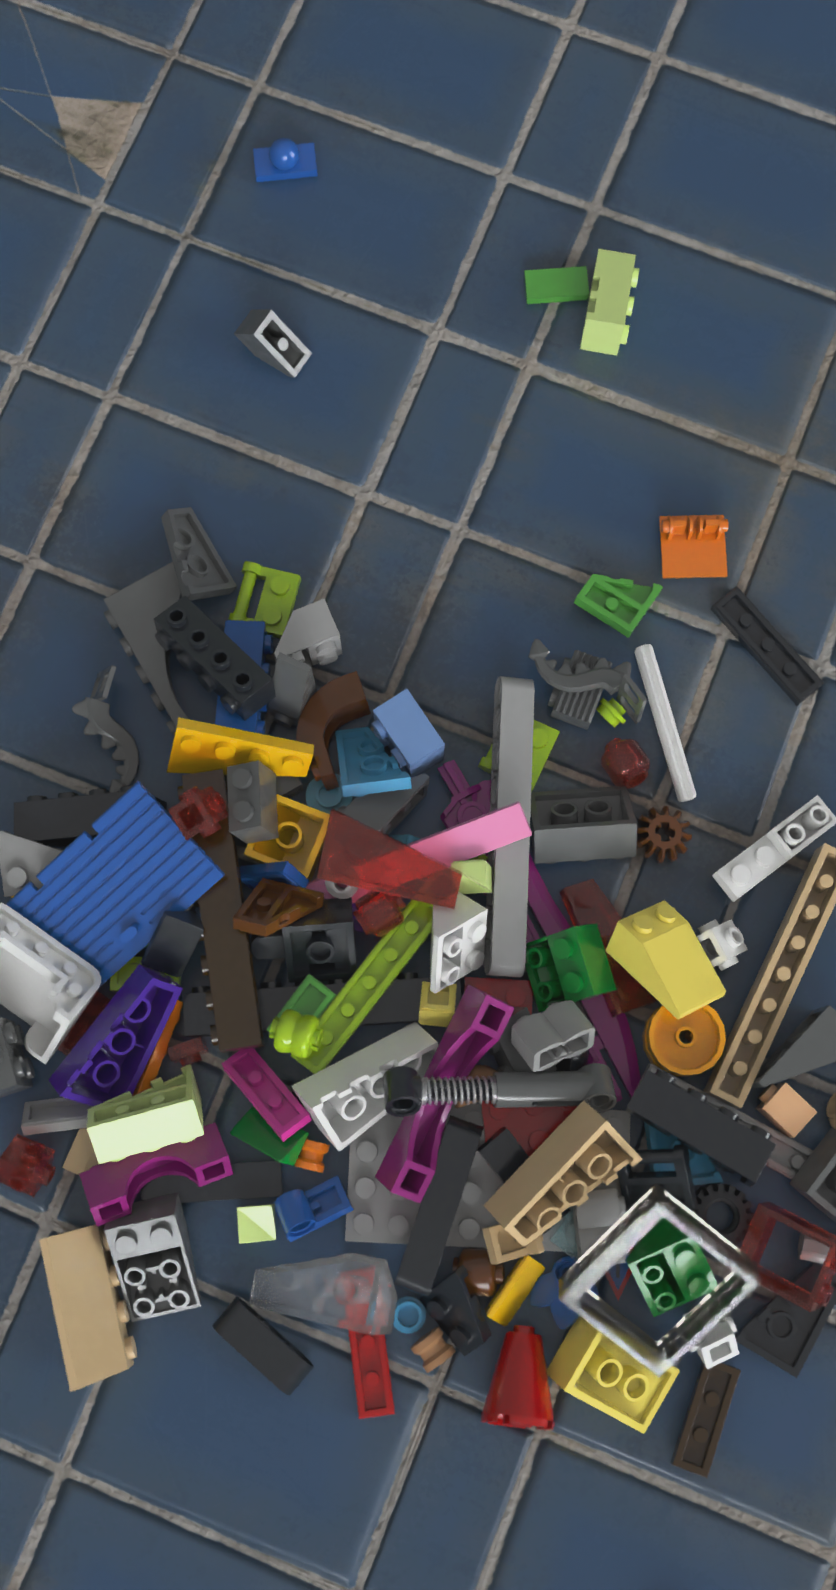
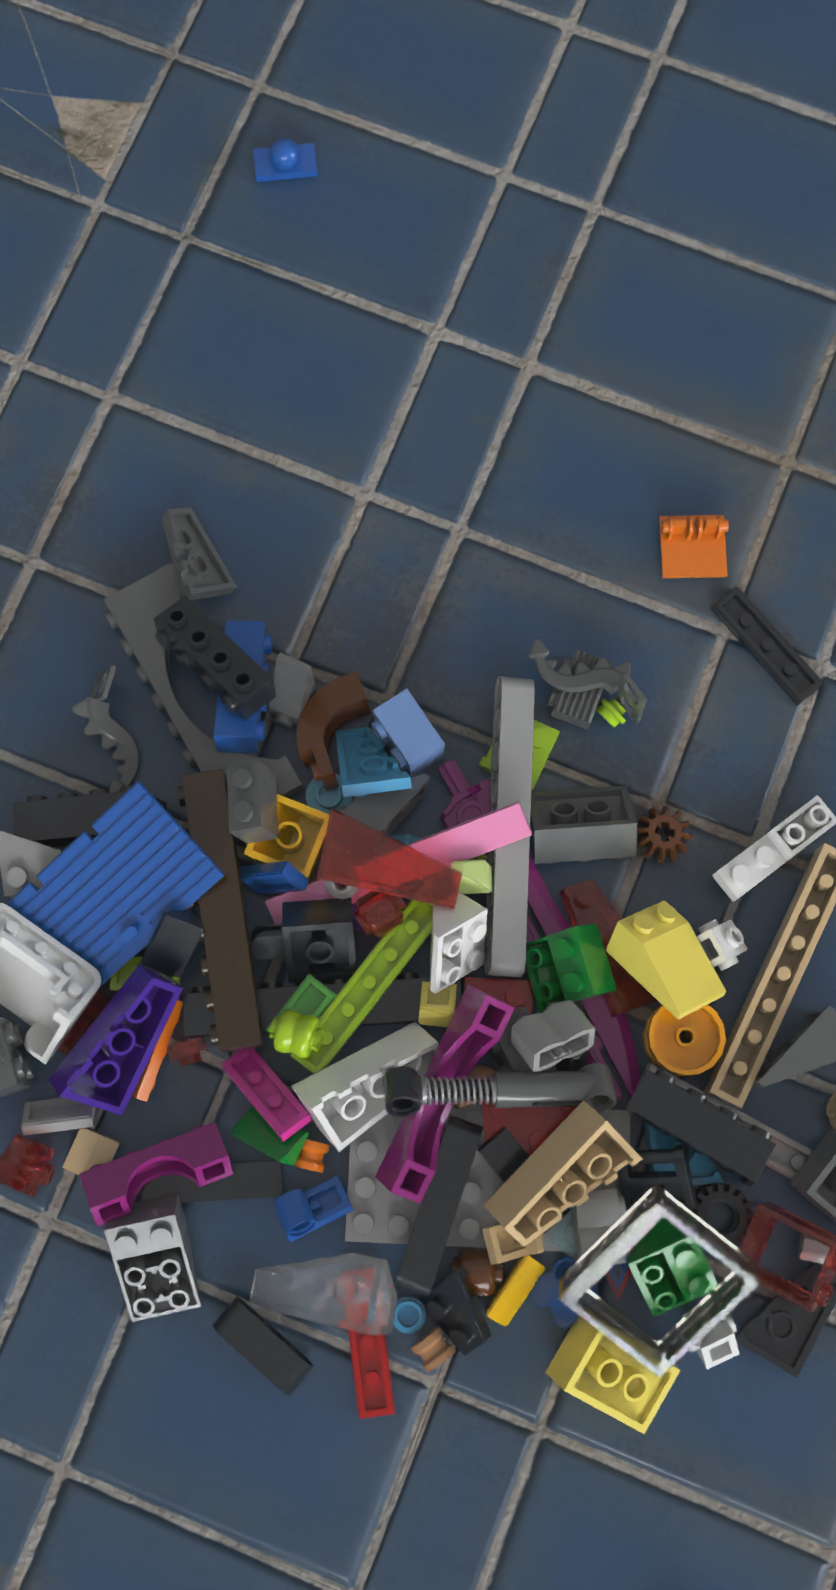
tan slope [39,1224,137,1392] -> none
yellowish green wedge [87,1064,204,1164] -> none
yellow wing [166,717,314,777] -> none
clear red brick [168,786,228,840] -> none
lime plate [228,561,301,639] -> none
reddish brown wing [233,878,324,937] -> none
dark grey slope [234,309,312,378] -> none
yellowish green slope [237,1204,277,1244] -> none
light grey slope [274,598,343,666] -> none
red cone [481,1325,554,1430] -> none
bright green tile [524,266,590,304] -> none
bright green wing [574,574,663,638] -> none
yellowish green wedge [580,249,640,356] -> none
clear red head [600,738,651,789] -> none
white axle [634,644,696,802] -> none
dark brown plate [671,1361,741,1478] -> none
light nougat brick [756,1082,817,1138] -> none

